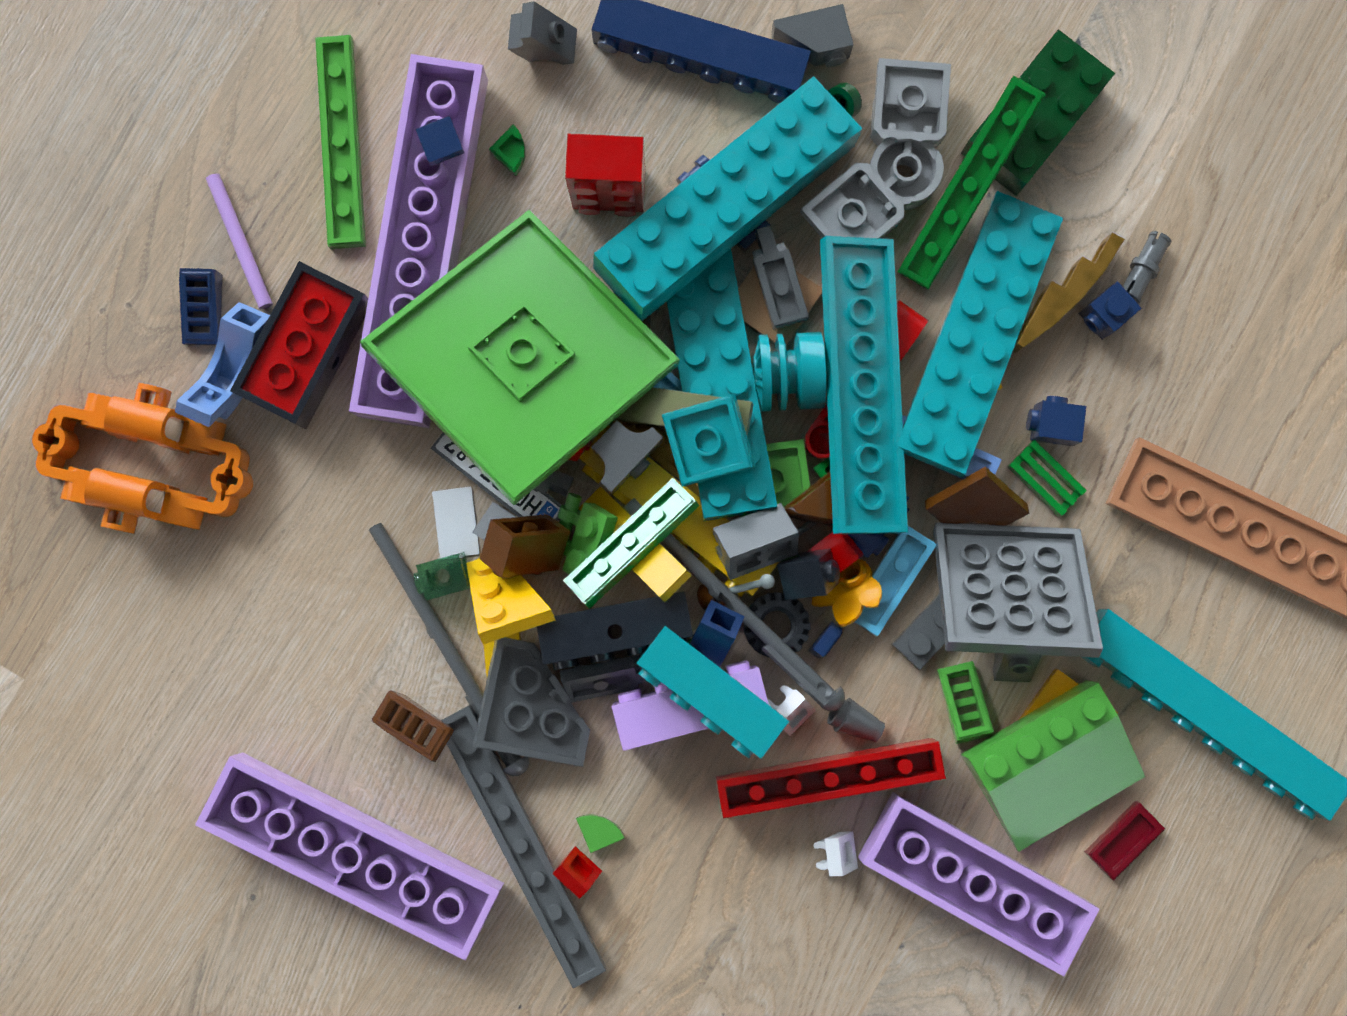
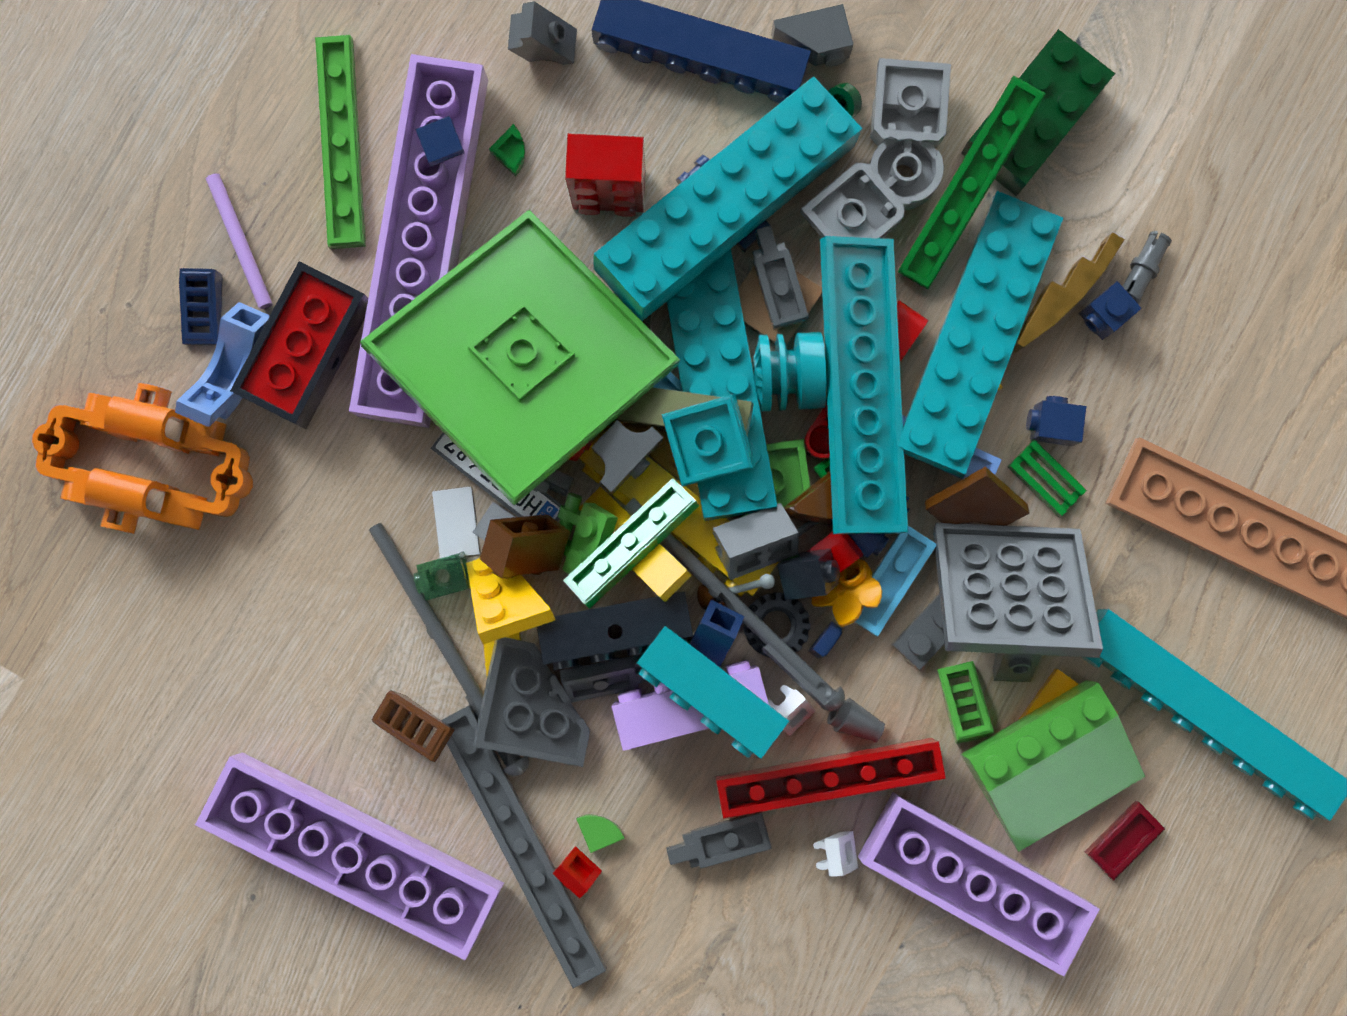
none -> dark grey hinge [666,812,772,869]

